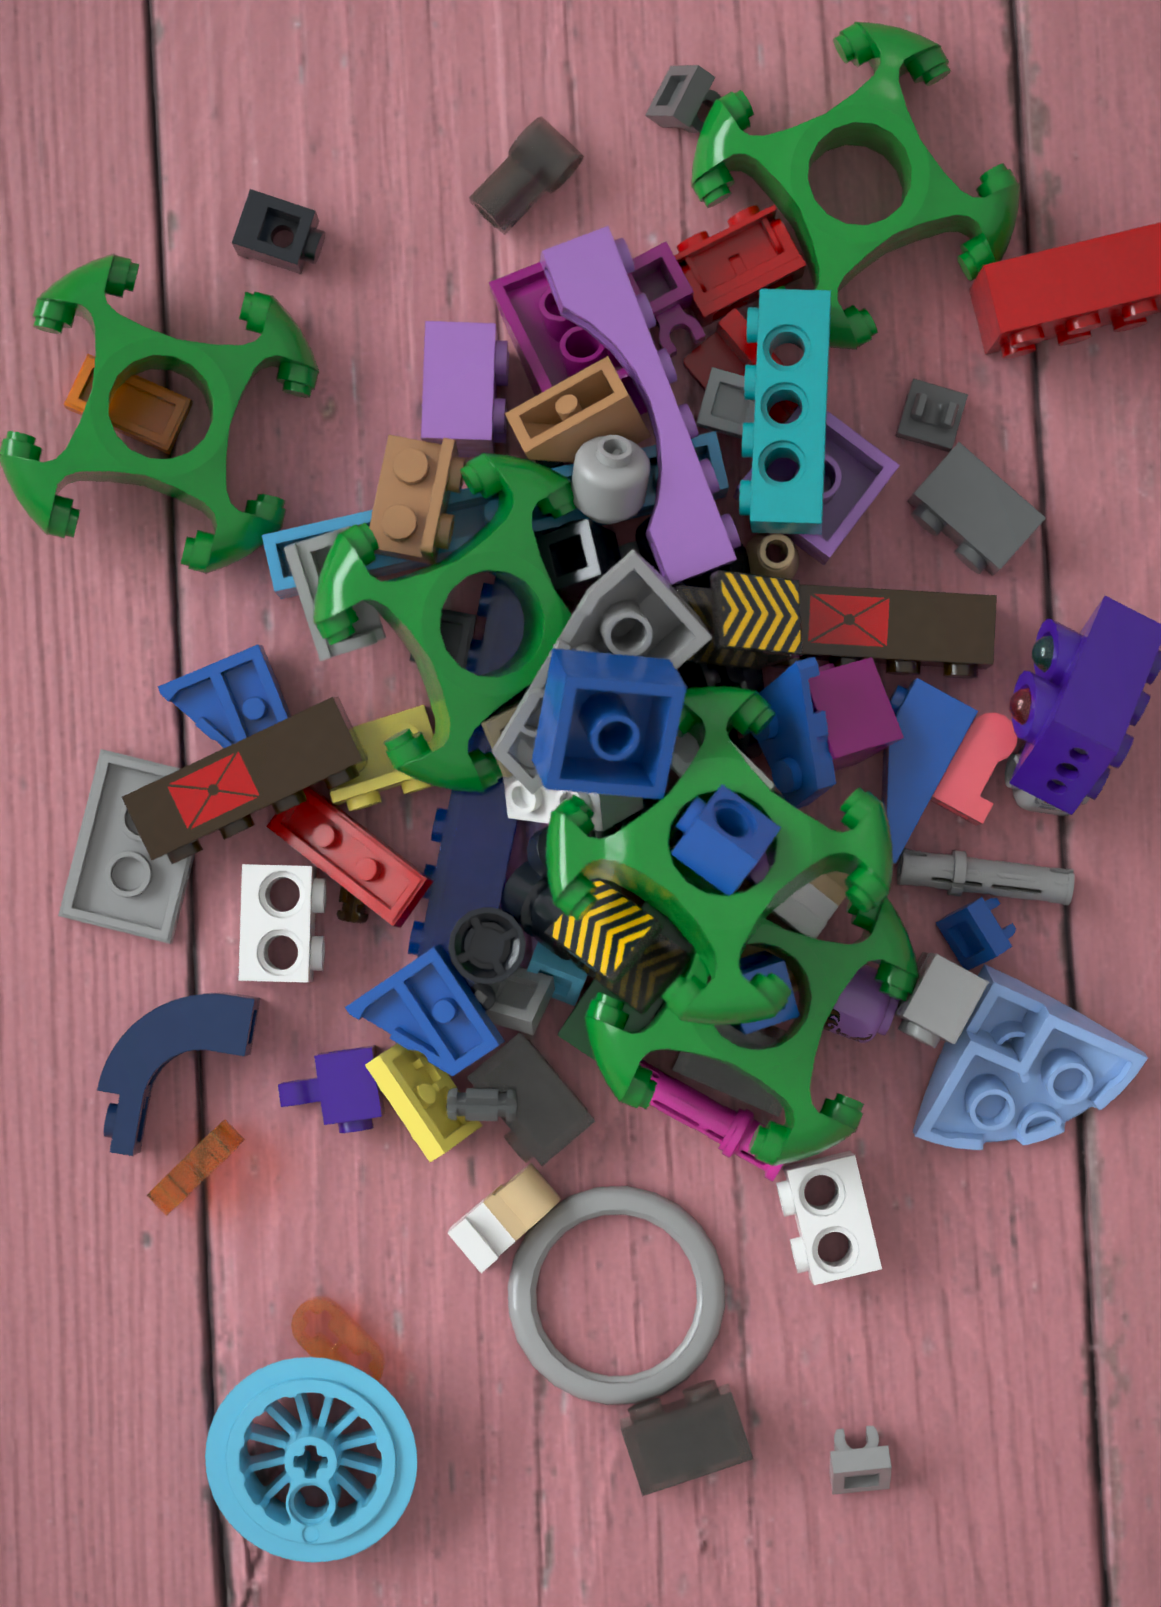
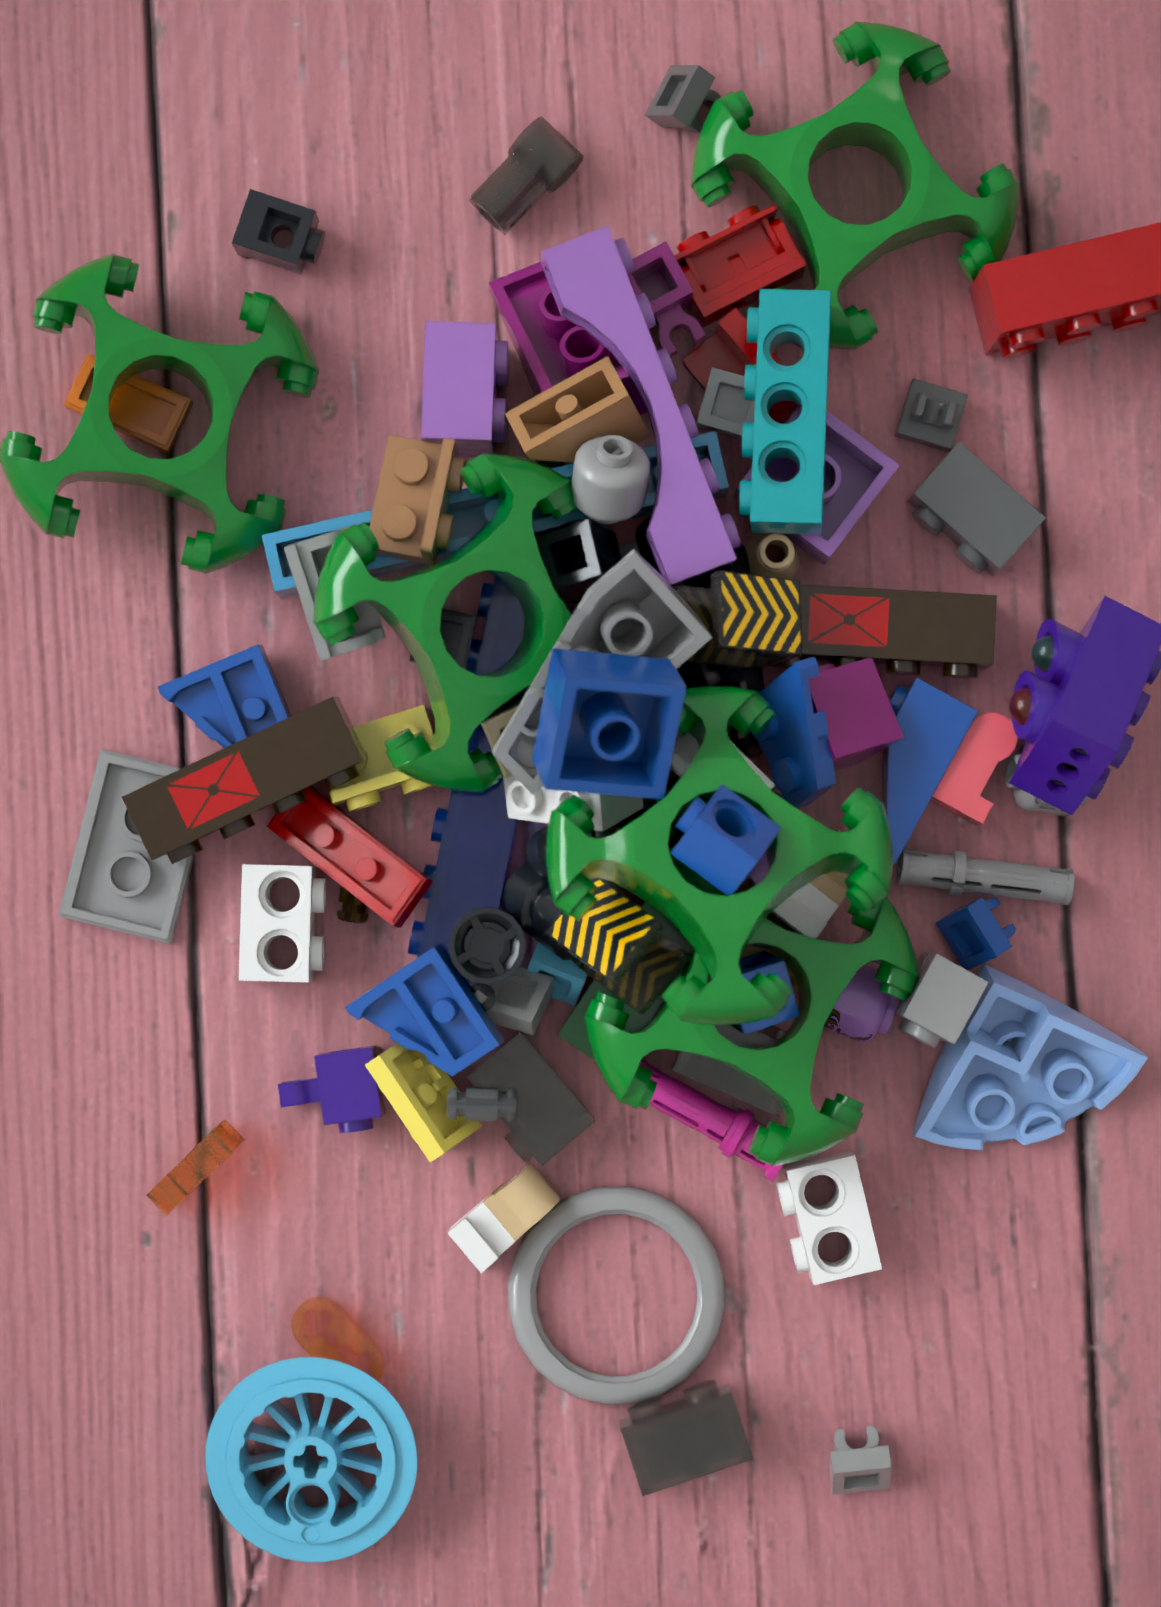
dark blue arch [97,992,260,1156] -> none

